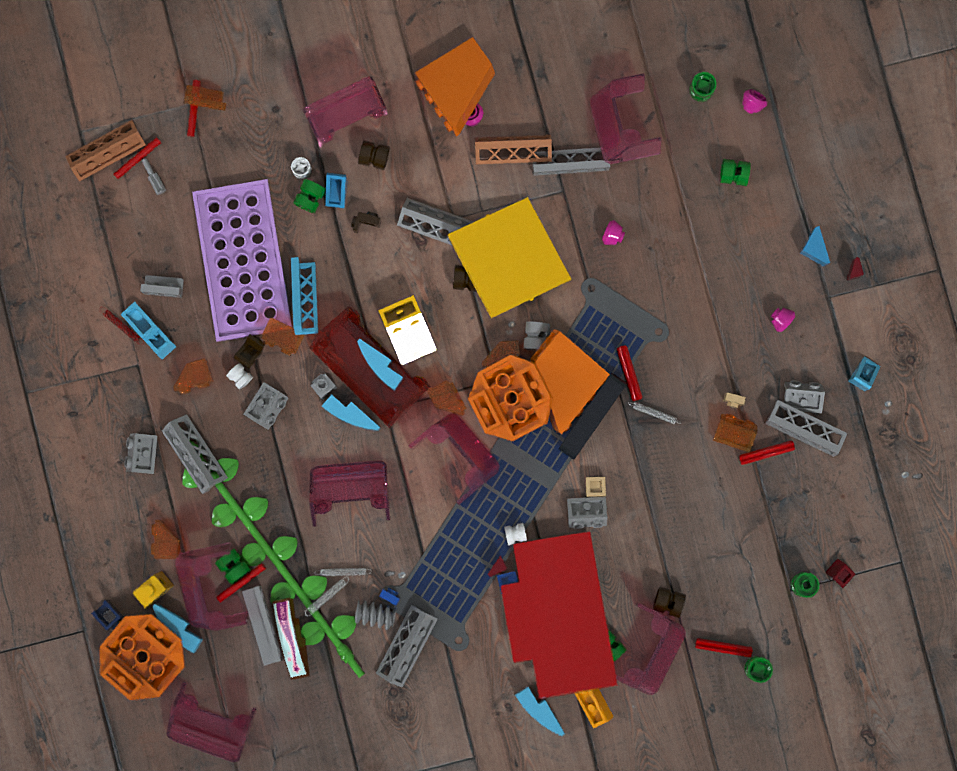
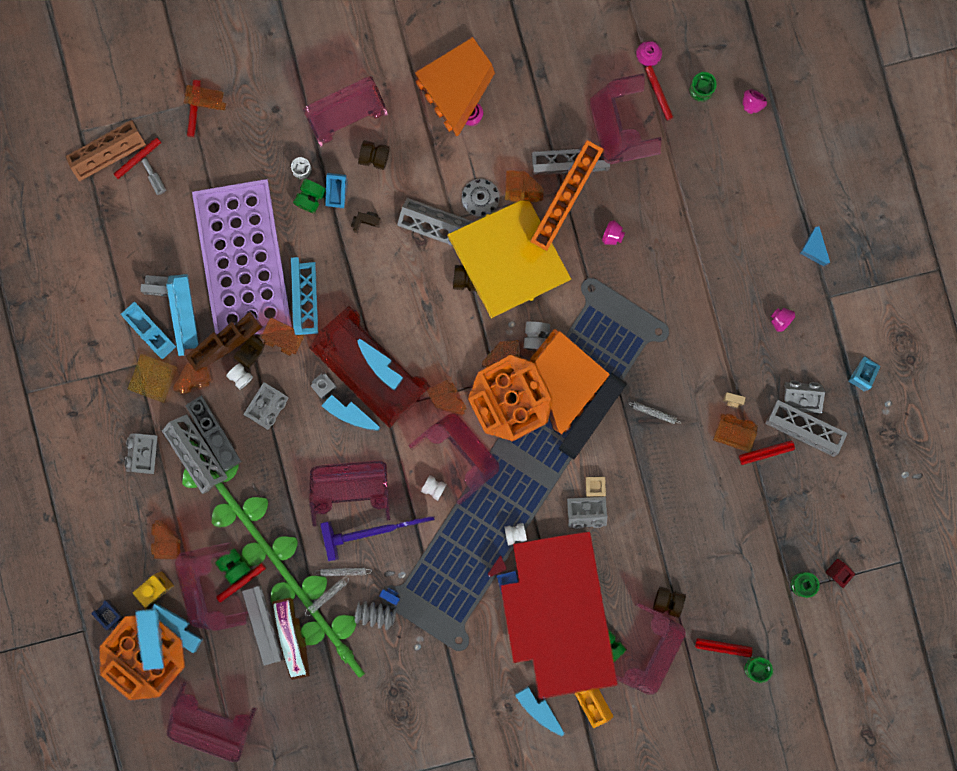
red piece [100,307,144,345] -> none
light grey fence [376,605,438,687] -> none
slope [378,295,437,365] -> none
nougat fence [475,135,552,164] -> none
red axle [617,345,642,401] -> none
green wheel [720,159,751,186] -> none
dark red slope [847,257,864,281] -> none
none -> clear yellow plate [127,354,178,403]
none -> medium azure slope [136,609,164,670]
none -> medium azure fence [167,274,199,356]
none -> dark grey slope [185,395,242,472]
none -> reddish brown slope [186,312,263,371]
none -> dark purple piece [320,516,435,561]
none -> white wheel [421,475,447,501]
none -> light grey dish [462,179,500,217]
none -> clear orange slope [505,171,544,202]
none -> orange brick [530,140,604,251]
none -> dark pink cone [636,41,662,66]
none -> red bar [645,66,673,121]

